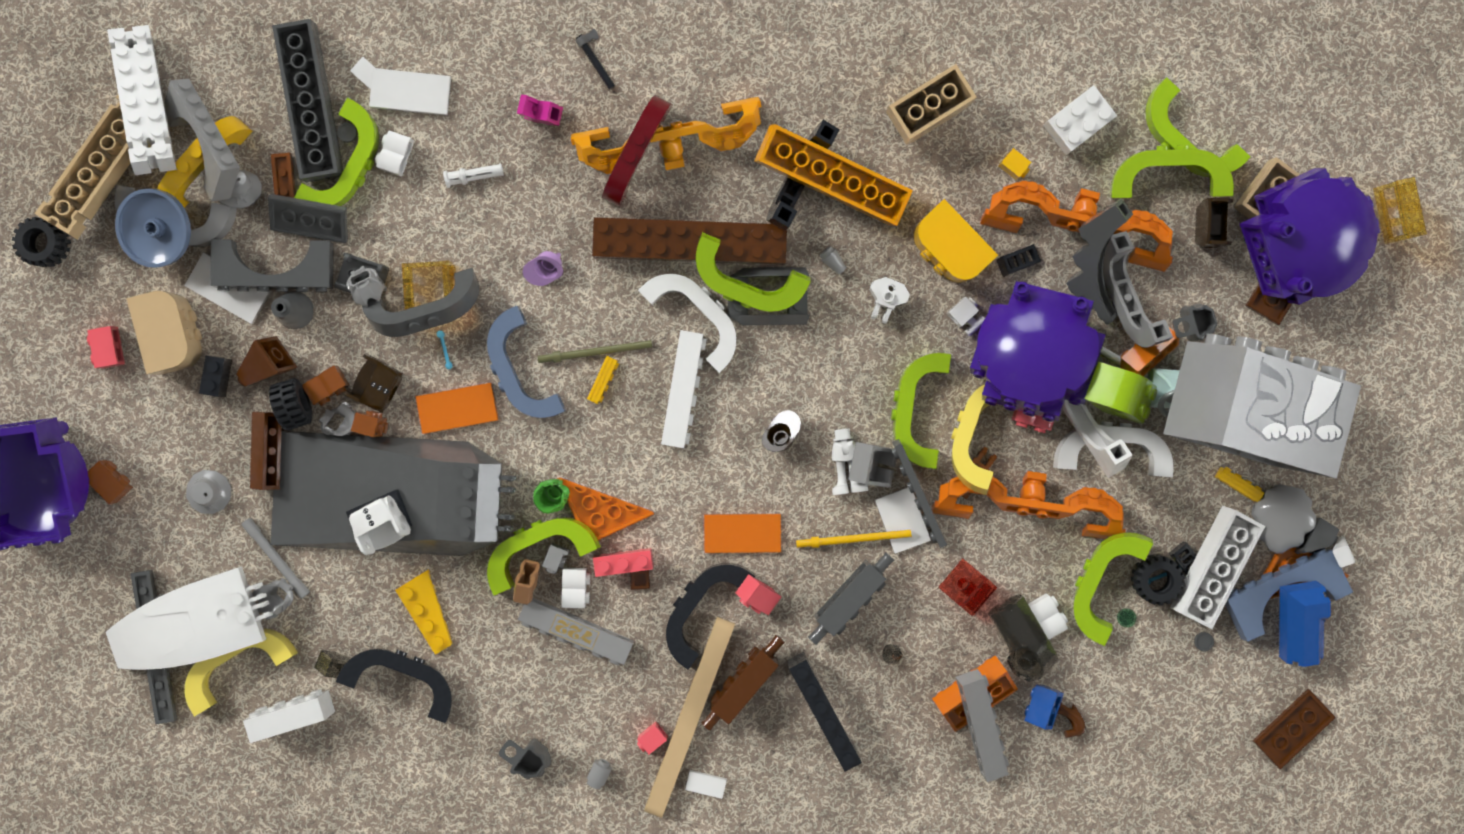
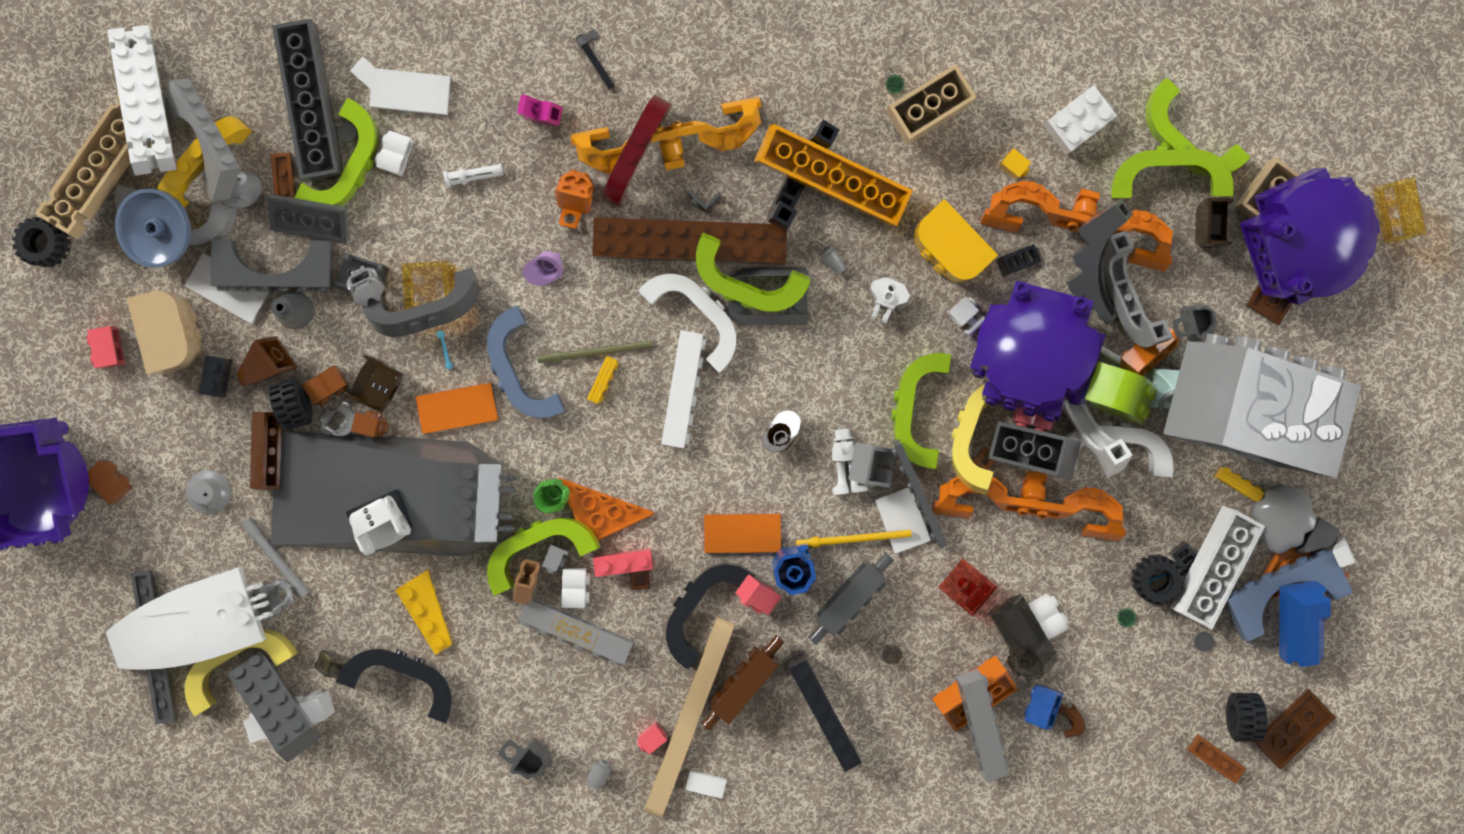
lime arch [1073,532,1153,646] -> none
none -> dark grey brick [228,650,321,763]
none -> orange piece [555,170,594,229]
none -> dark grey bracket [687,190,722,212]
none -> blue brick [771,543,816,595]
none -> clear green piece [885,74,905,94]
none -> dark grey brick [988,421,1081,480]
none -> dark orange plate [1186,734,1247,784]
none -> black tyre [1226,693,1268,742]

